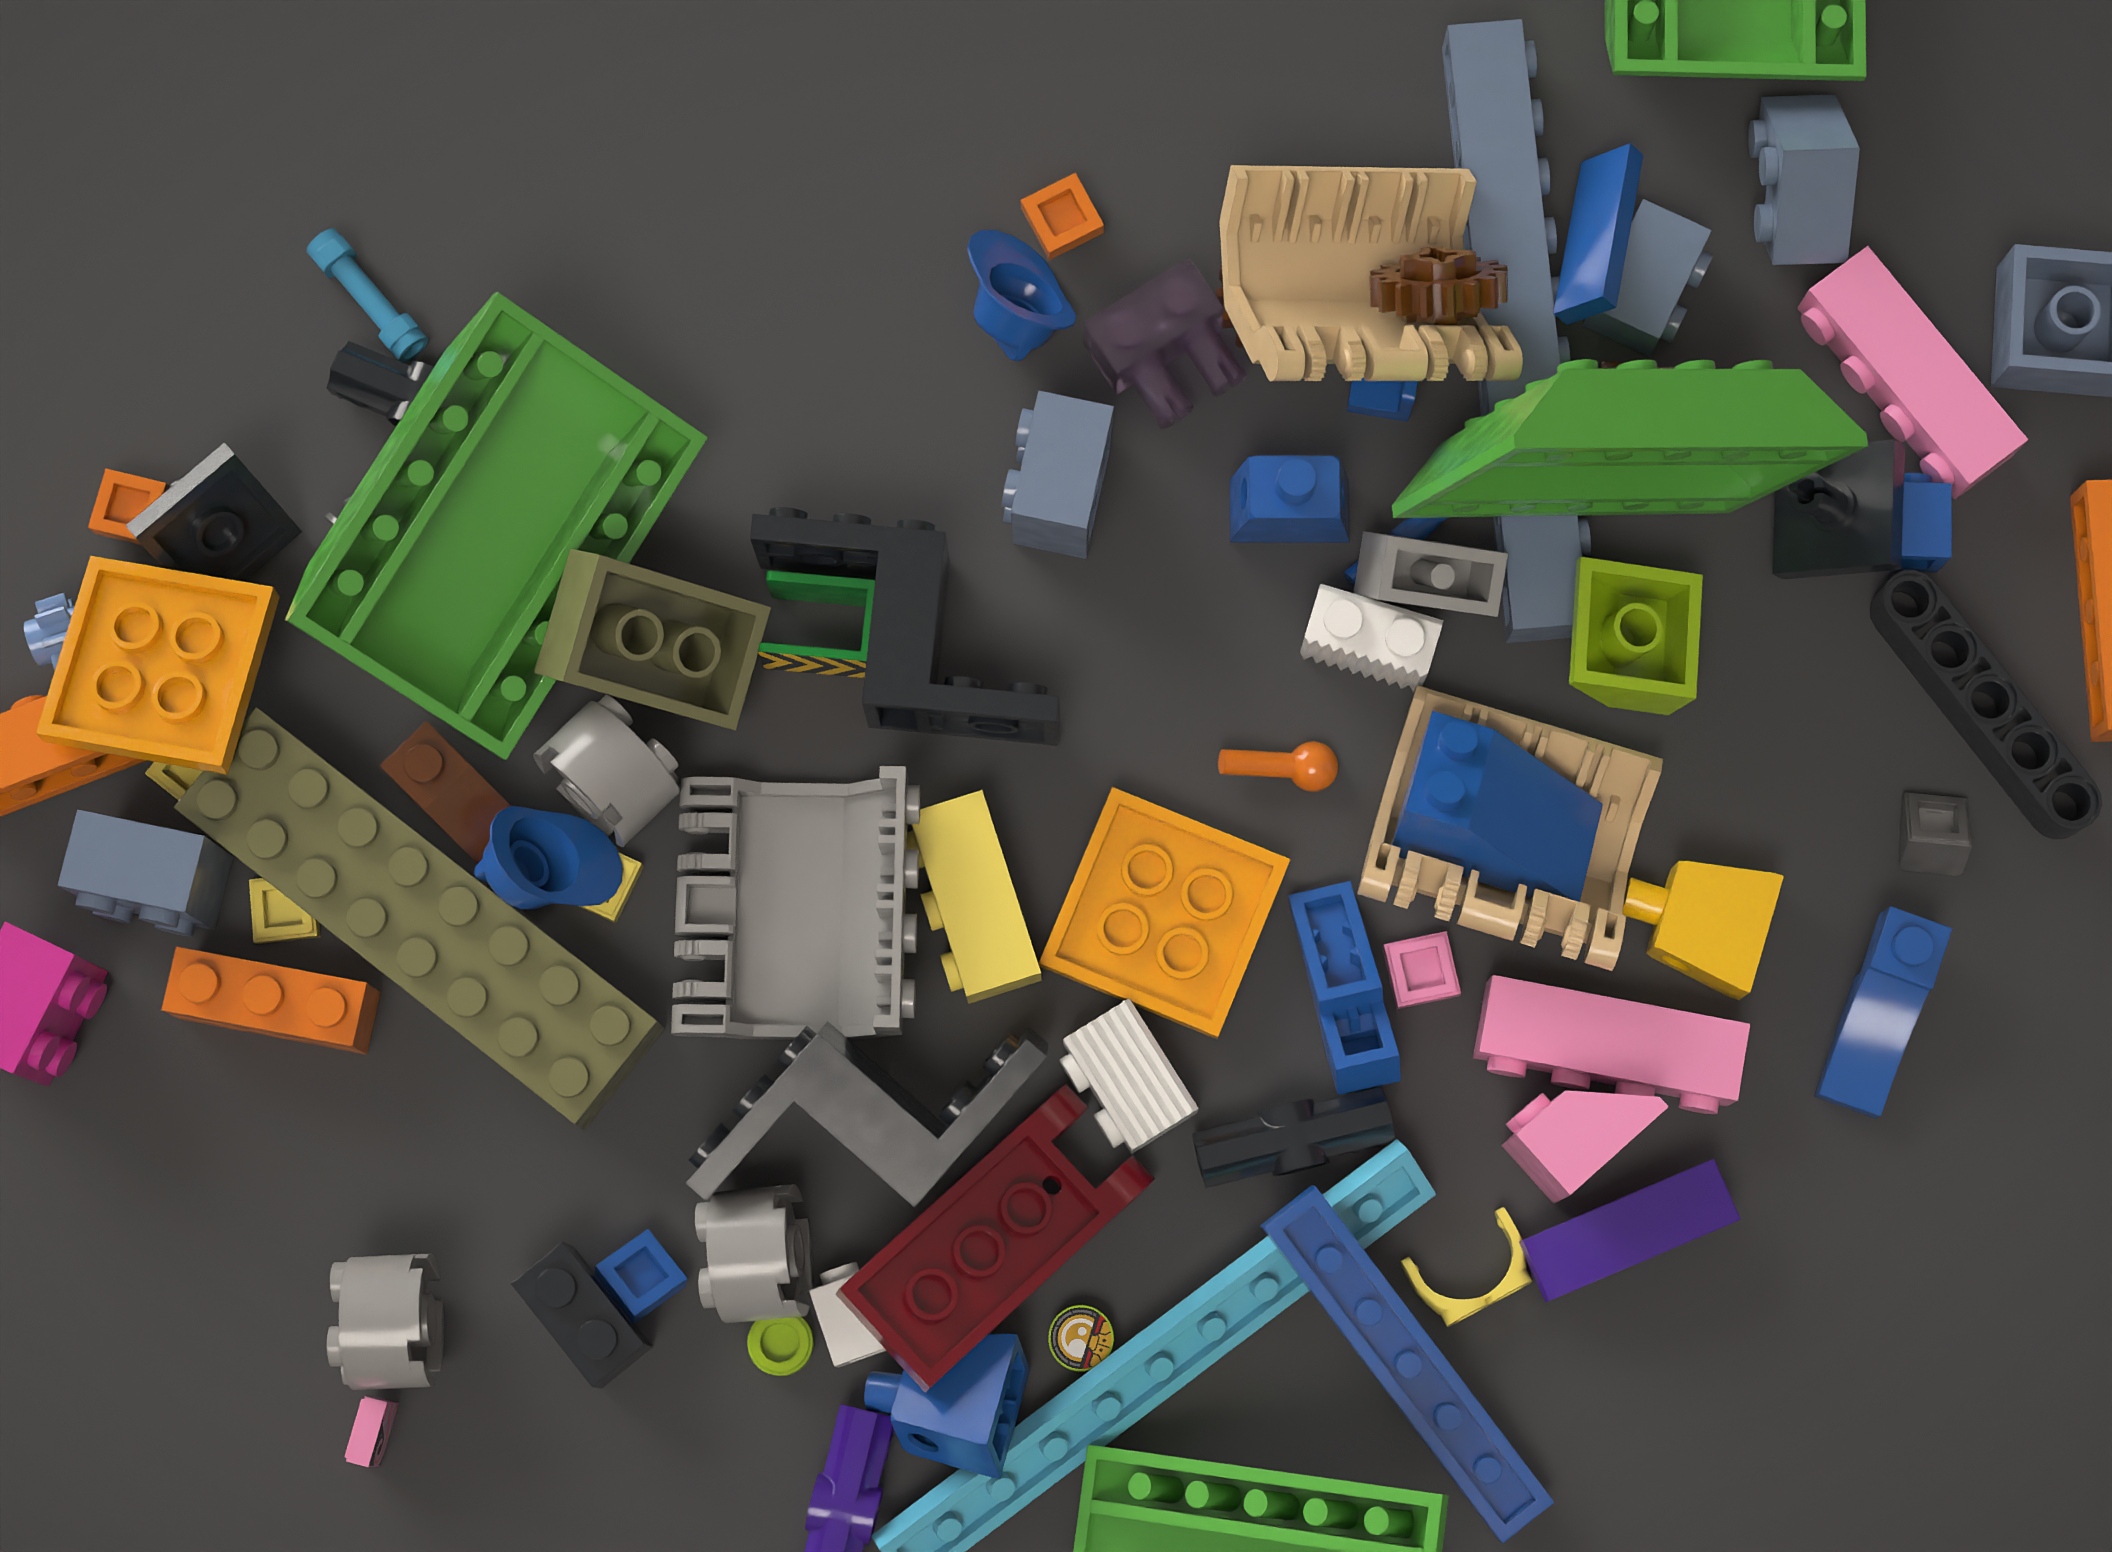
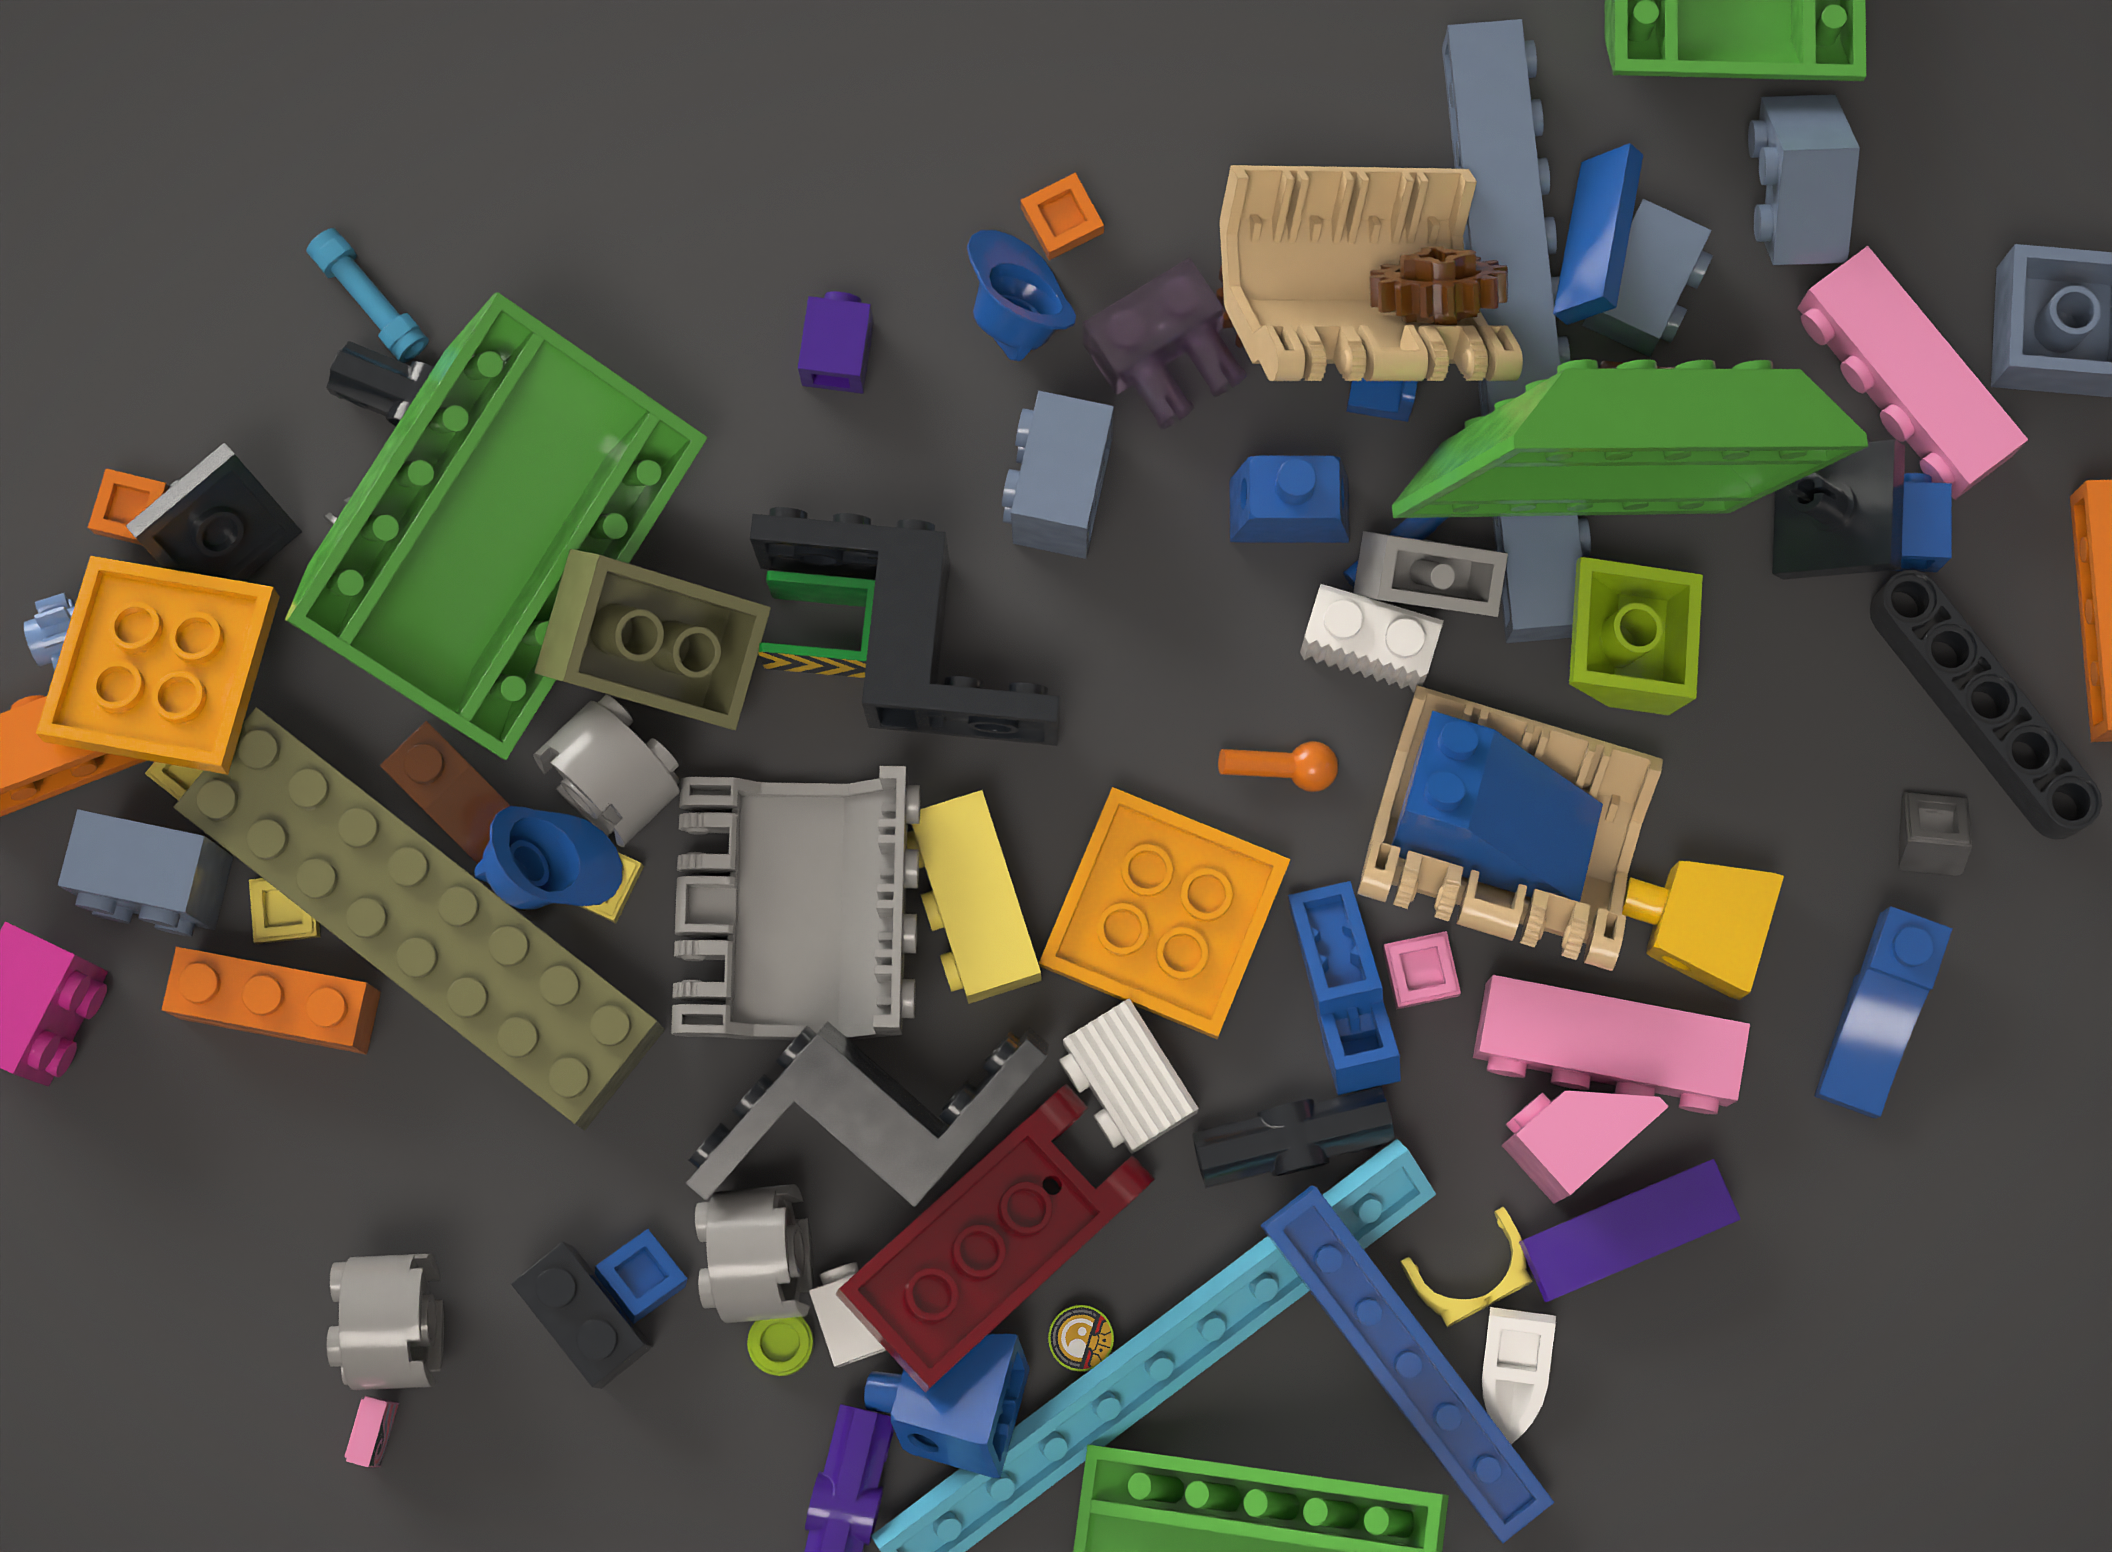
none -> dark purple brick [798,291,874,394]
none -> white plate [1482,1307,1556,1444]

